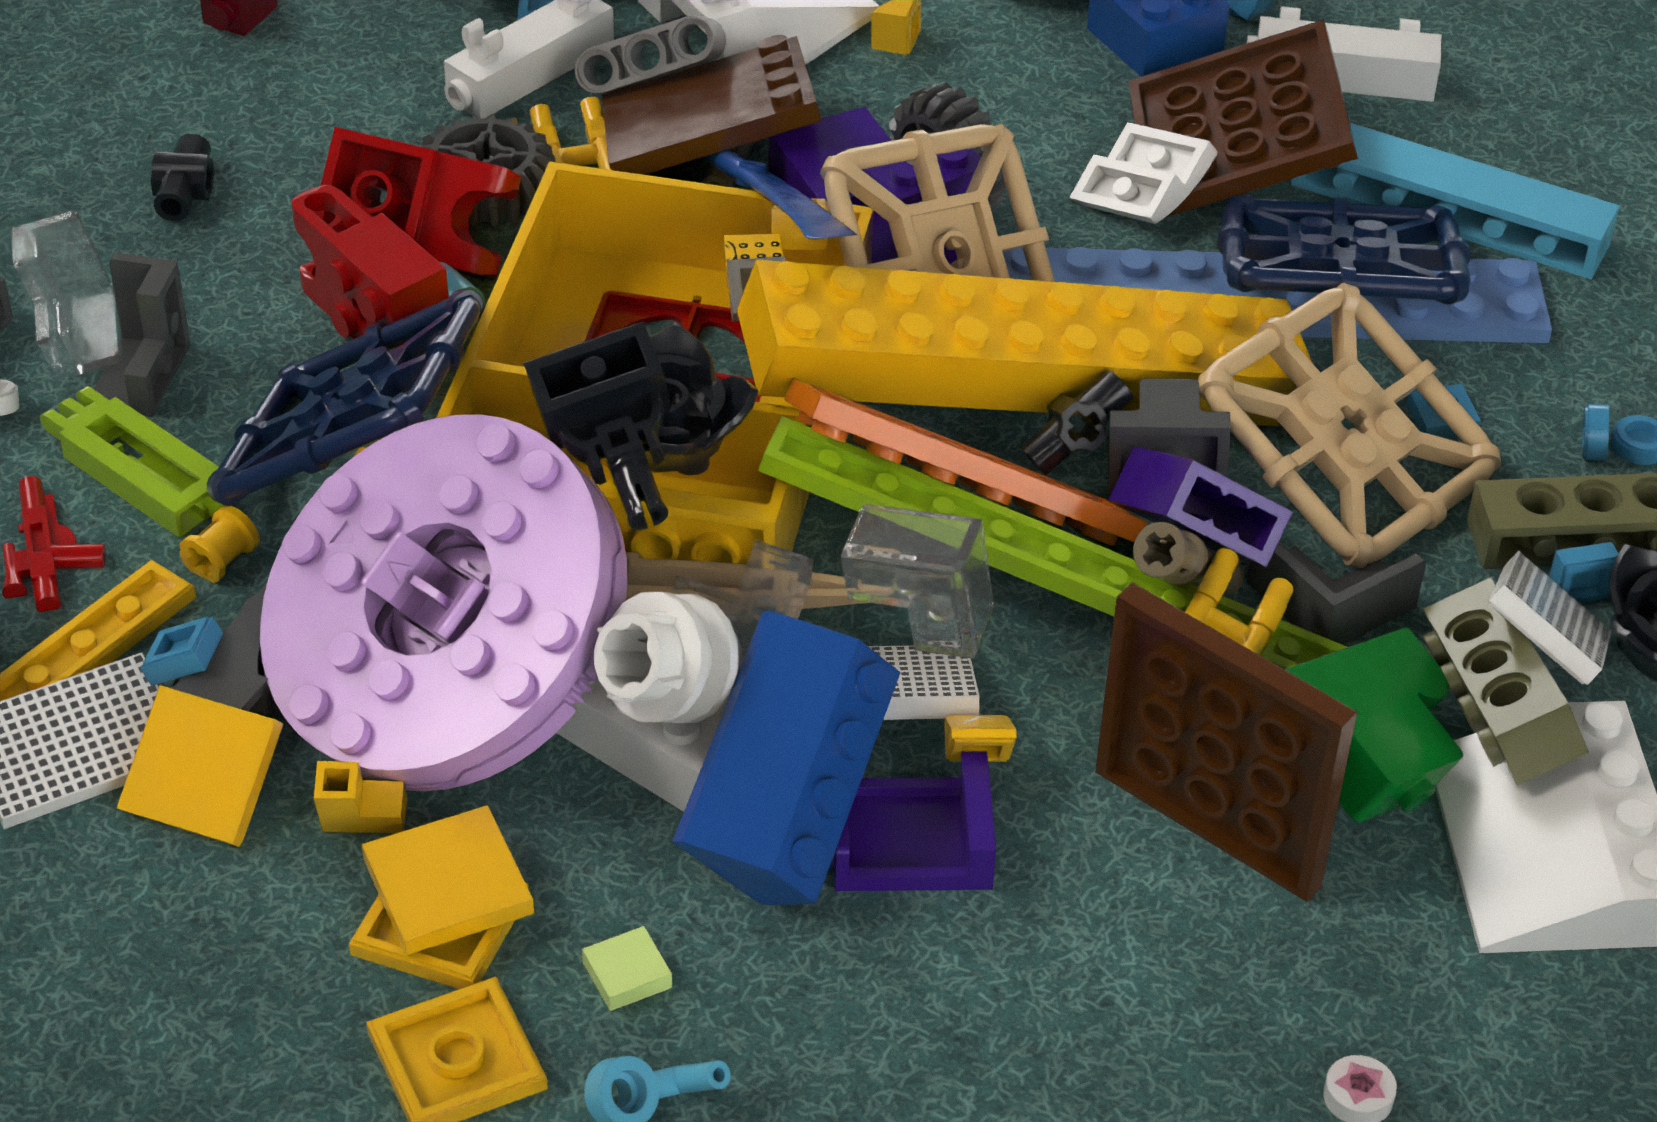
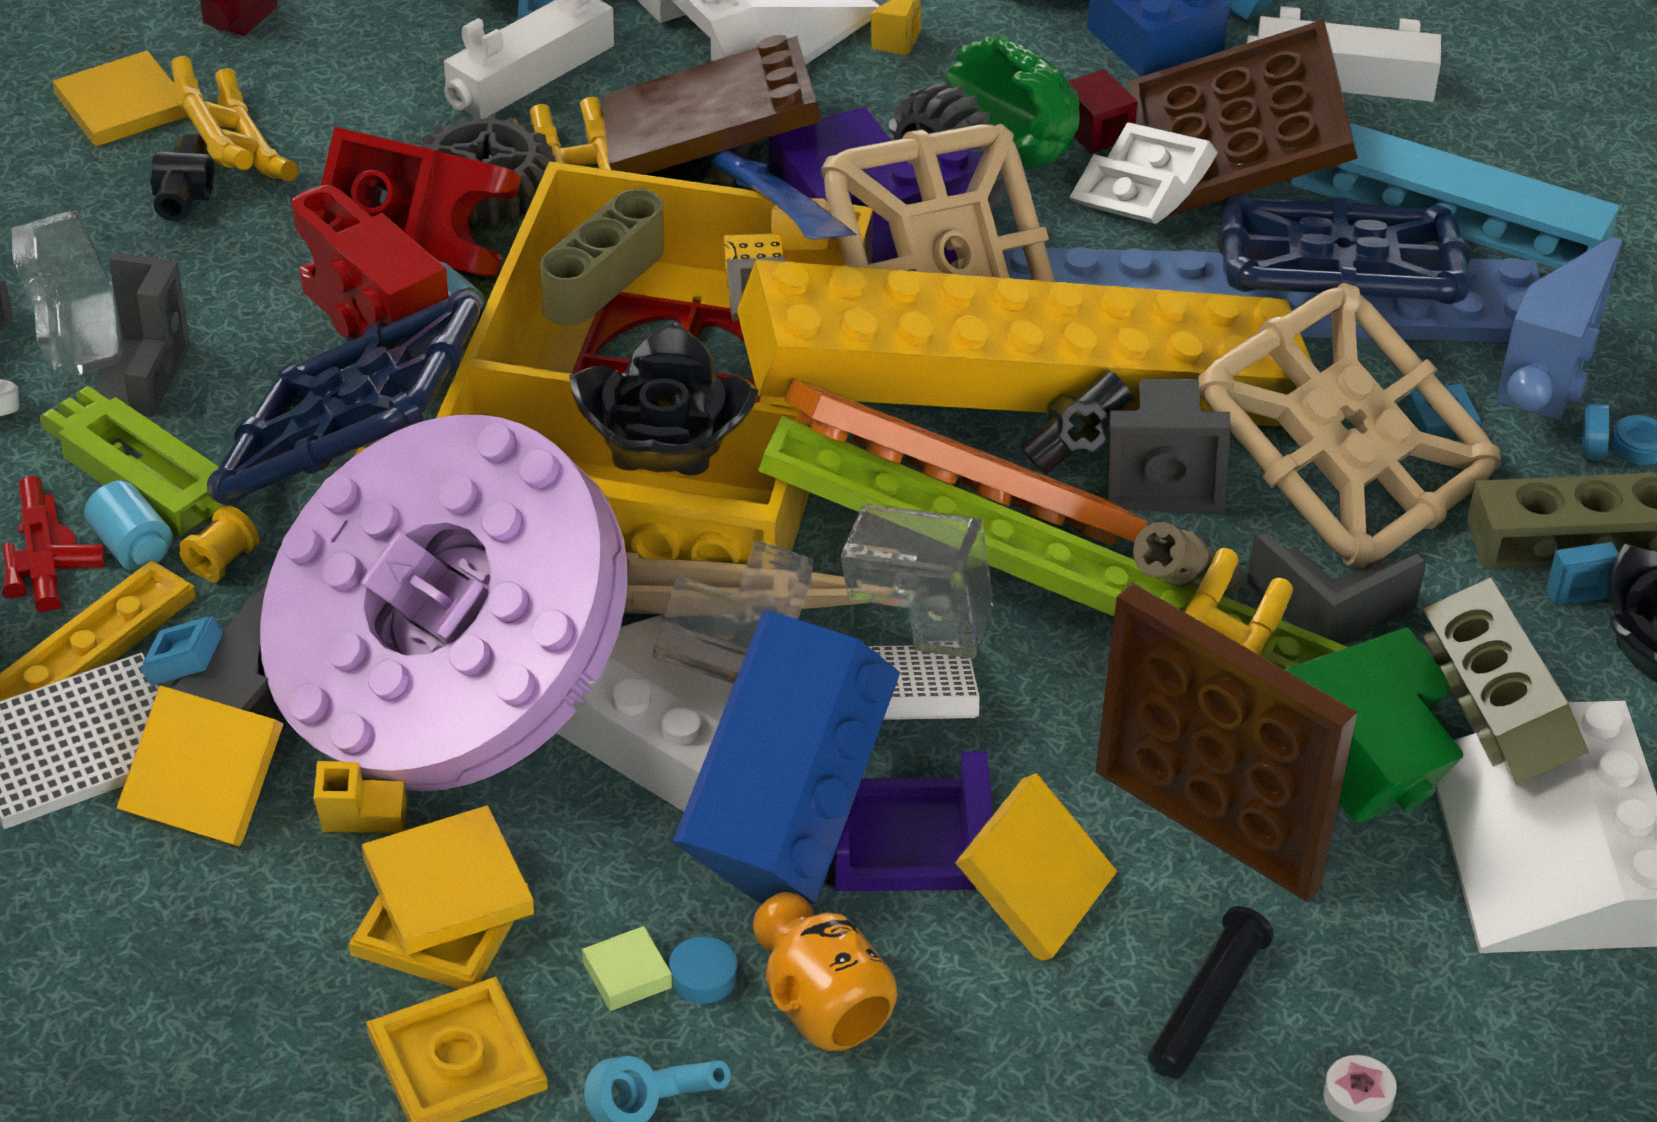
black brick [524,322,672,530] -> none
light grey beam [575,16,726,94] -> none
white piece [594,592,742,723] -> none
yellow slope [944,715,1017,762] -> none
dark purple brick [1108,446,1293,567] -> none
white tile [1489,551,1611,685] -> none
none -> yellow tile [52,51,188,147]
none -> medium azure brick [84,481,172,571]
none -> yellow piece [171,56,299,182]
none -> olive beam [540,189,664,325]
none -> dark azure tile [669,936,737,1004]
none -> light orange piece [753,892,898,1051]
none -> green hair [945,34,1080,169]
none -> yellow tile [955,773,1118,961]
none -> dark red brick [1068,69,1138,154]
none -> black axle [1147,906,1274,1079]
none -> medium blue slope [1496,237,1623,420]

